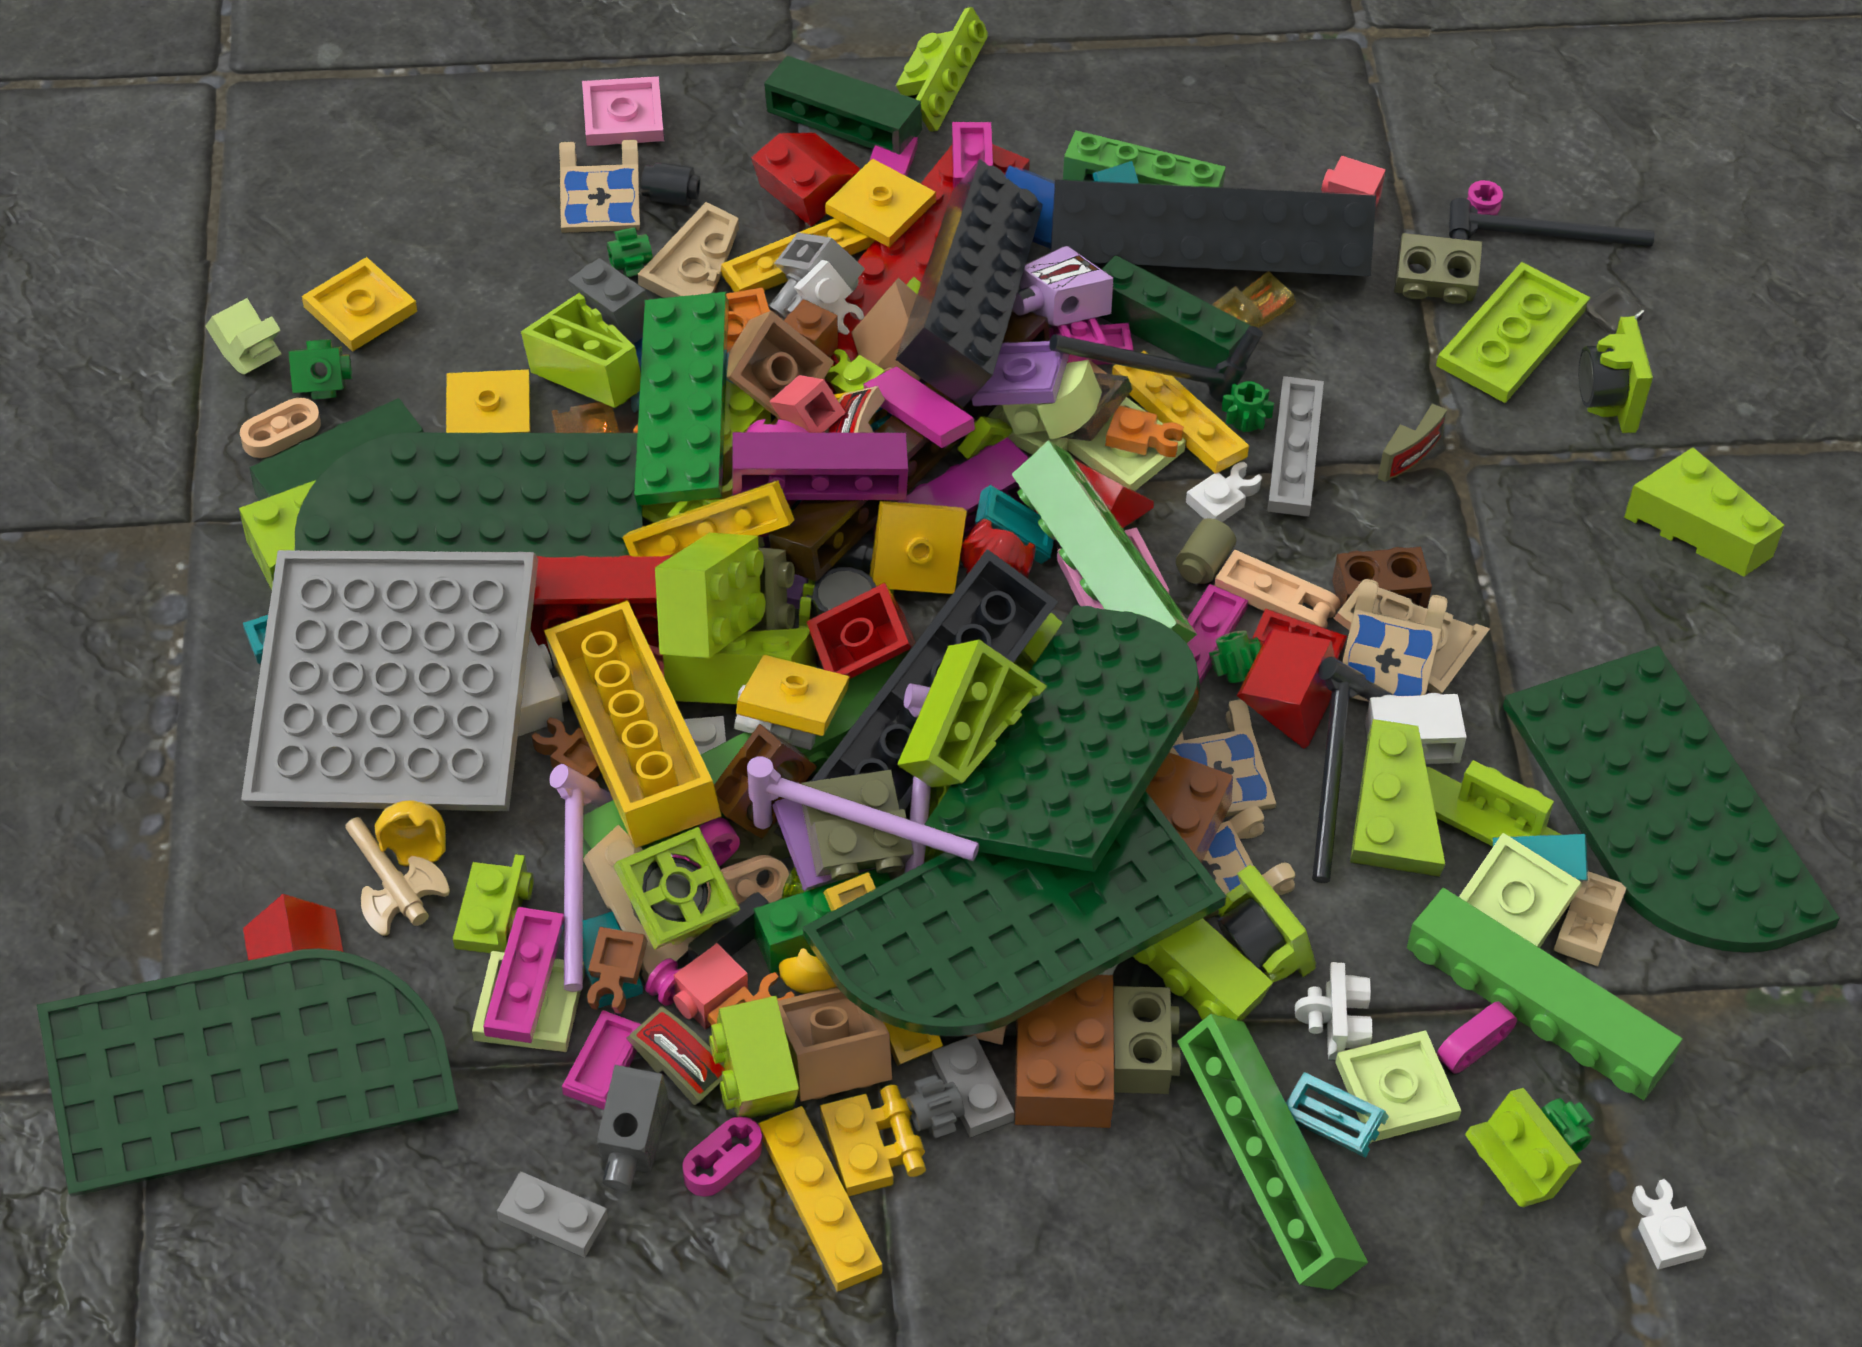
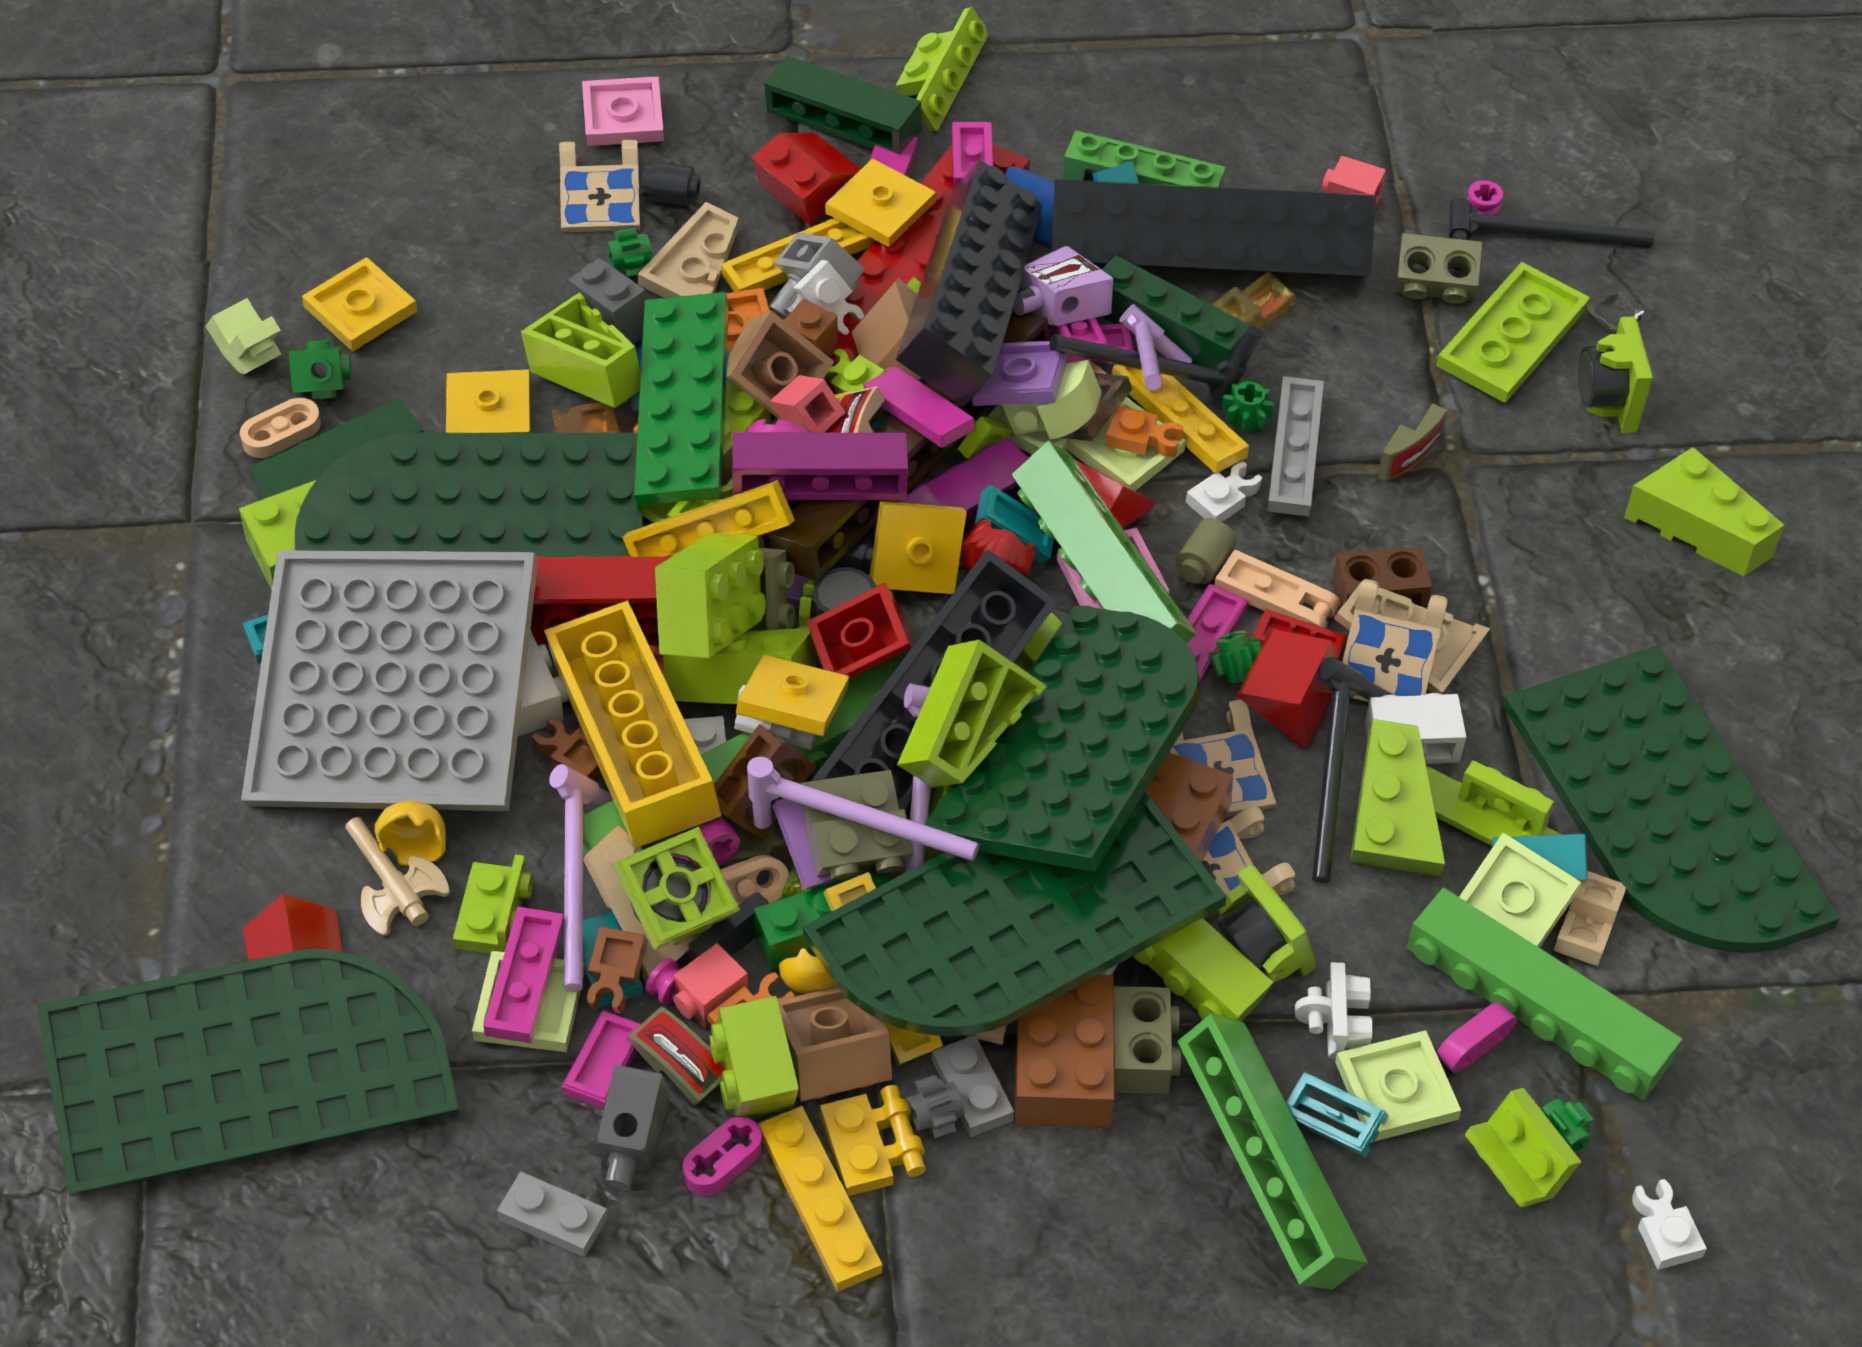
none -> lavender bar [1119,304,1192,390]

